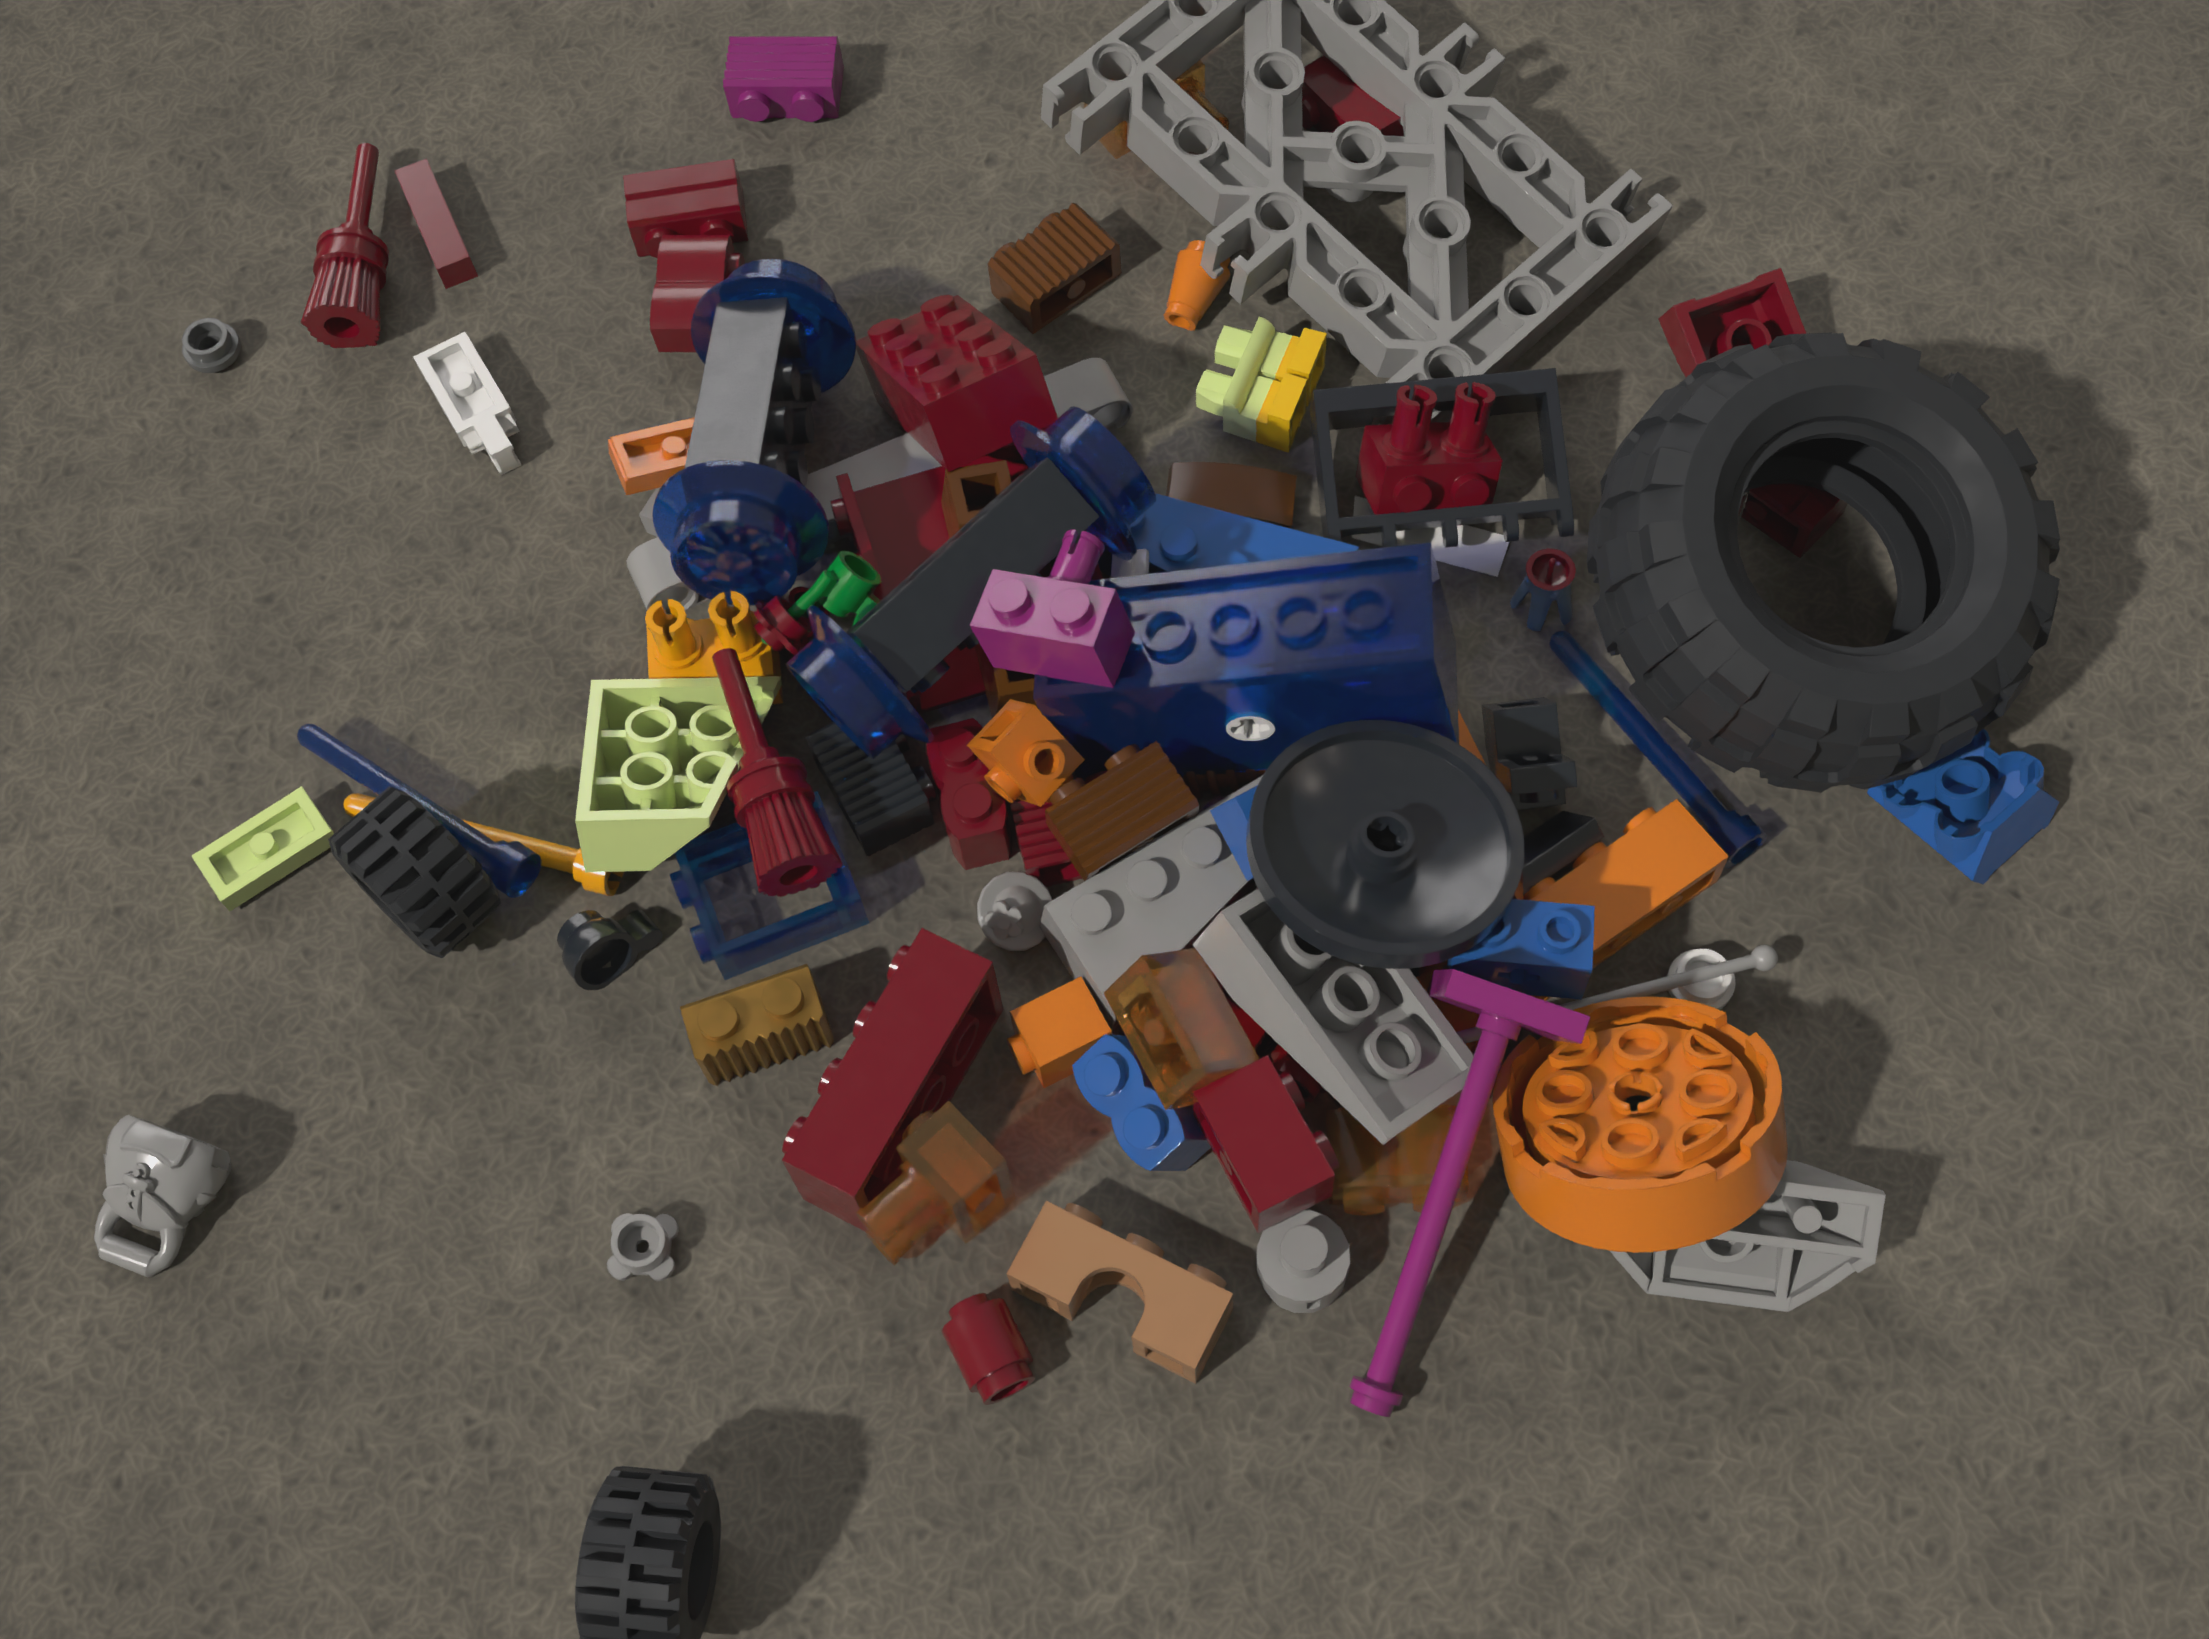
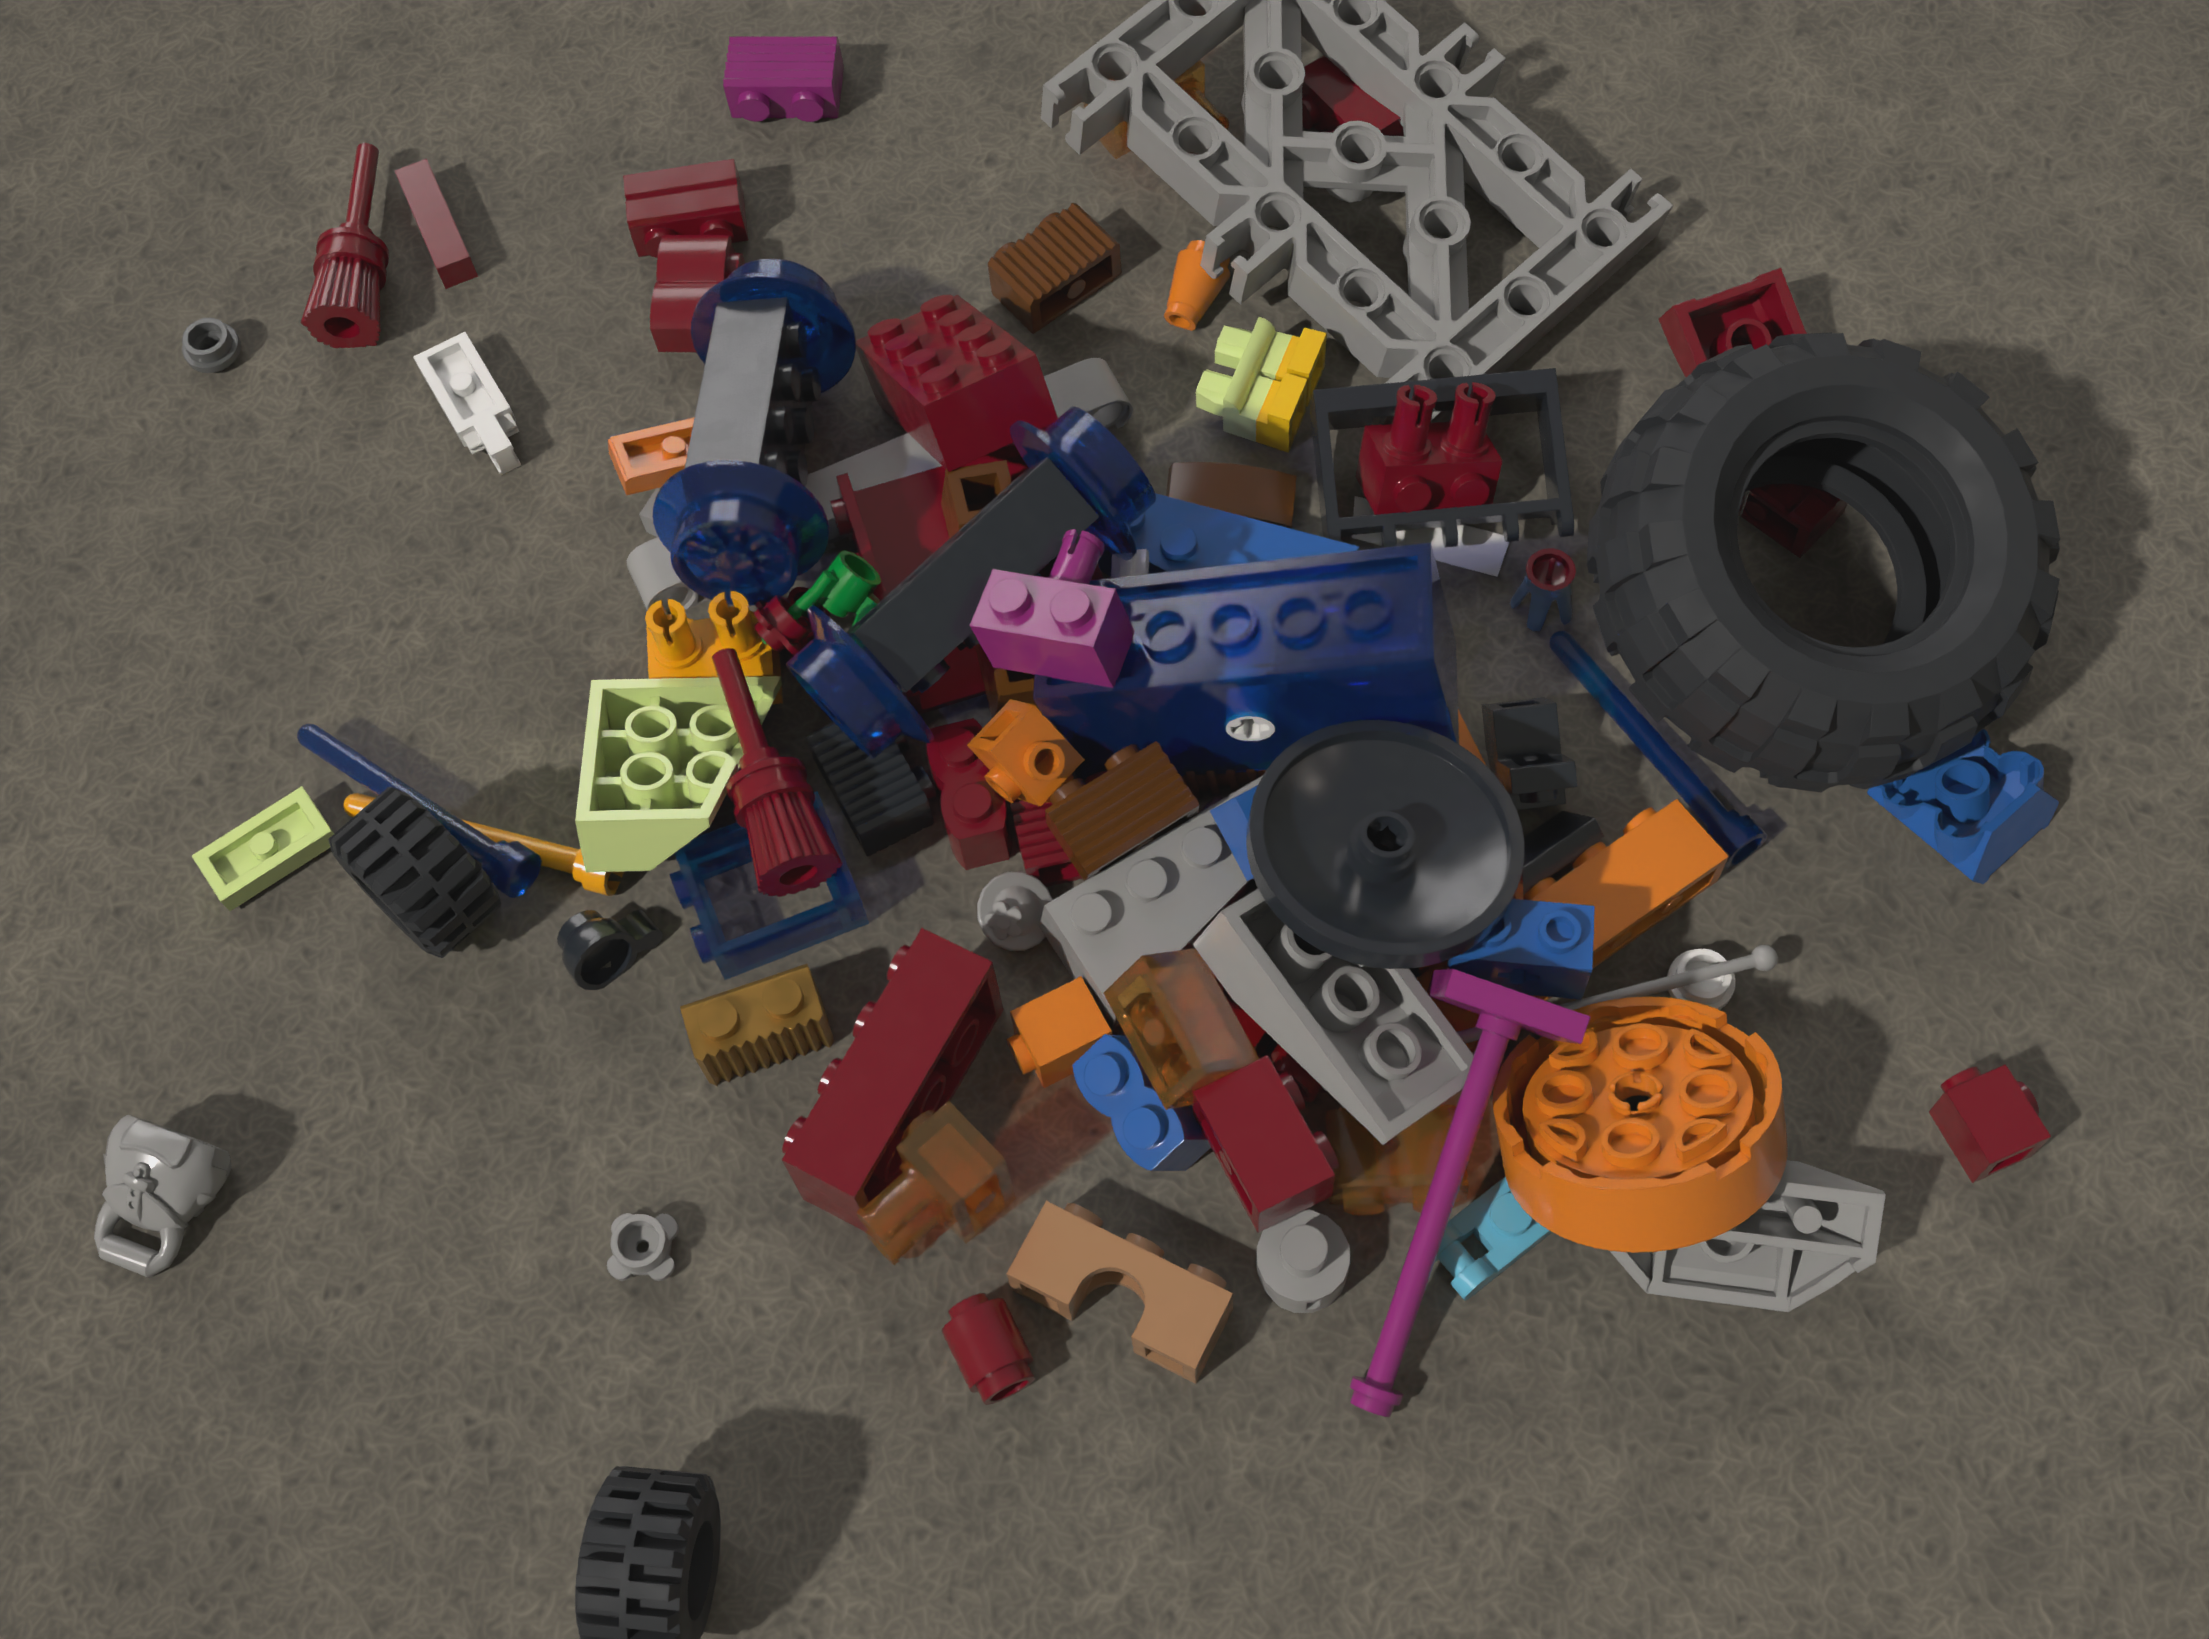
none -> medium azure plate [1435,1177,1552,1301]
none -> dark red brick [1929,1064,2051,1183]

